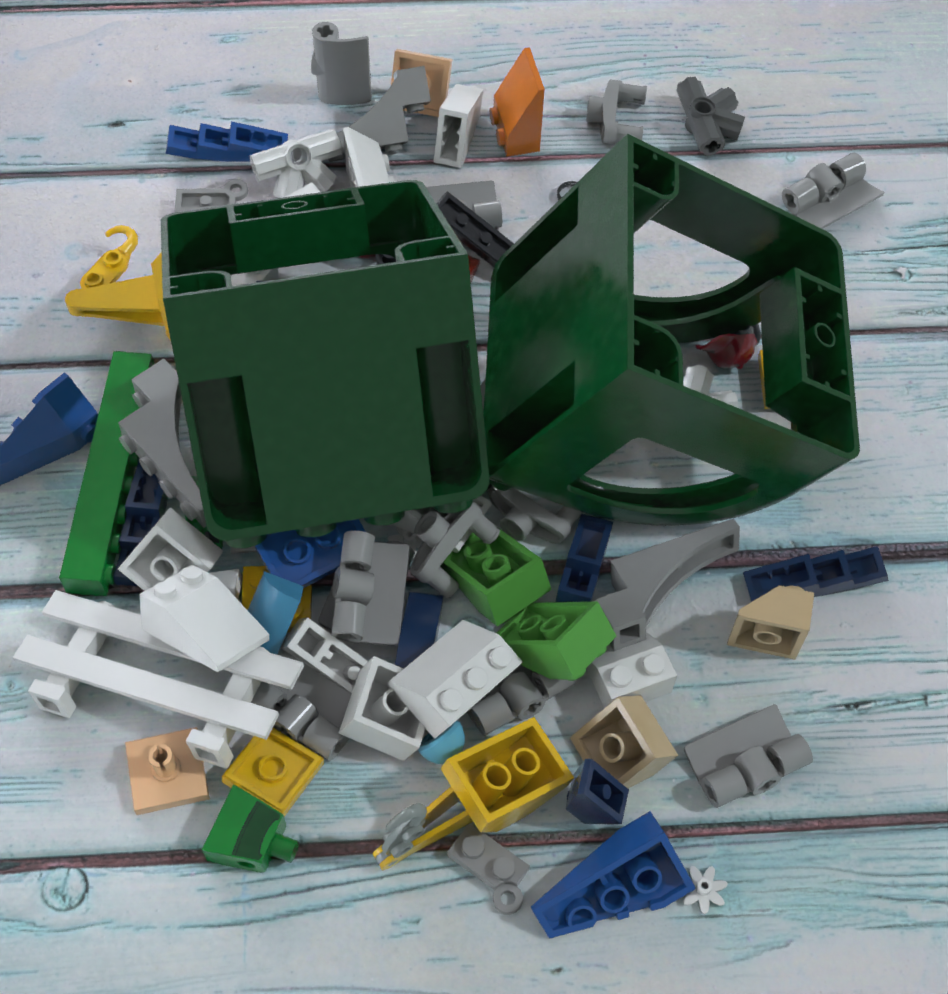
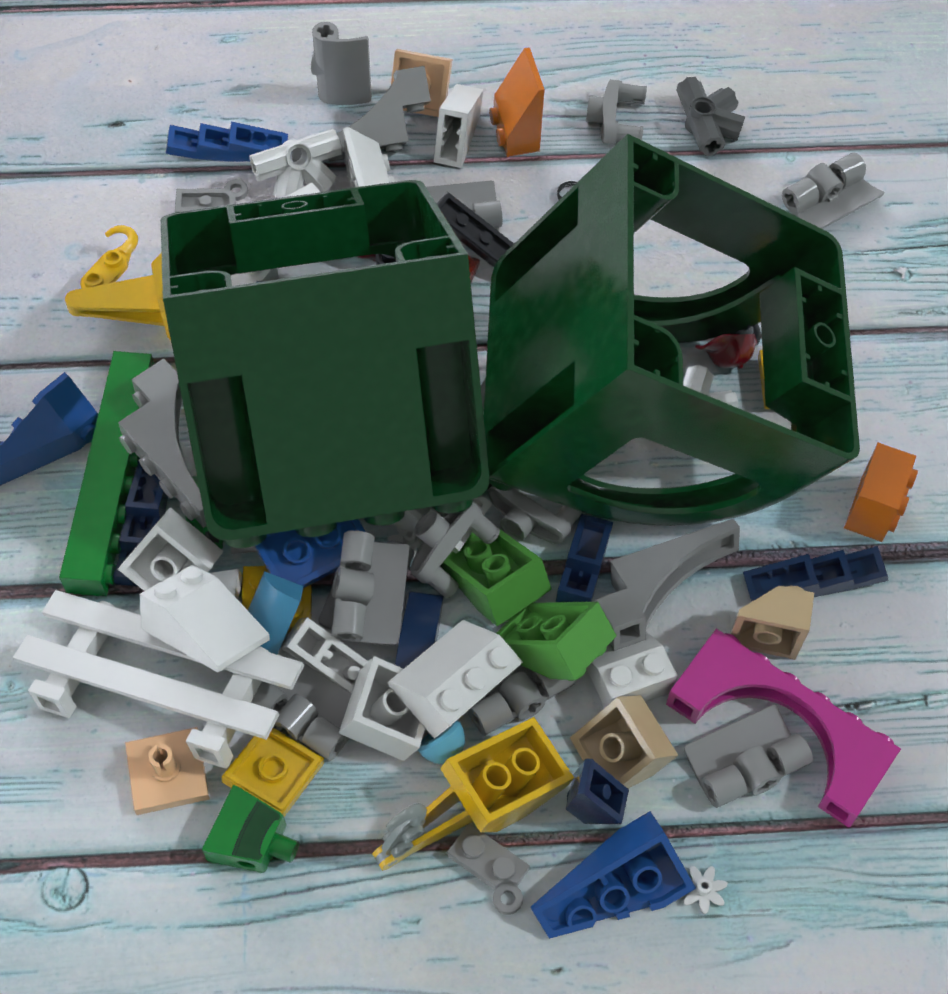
none -> dark pink arch [666,628,901,828]
none -> orange brick [844,442,918,542]

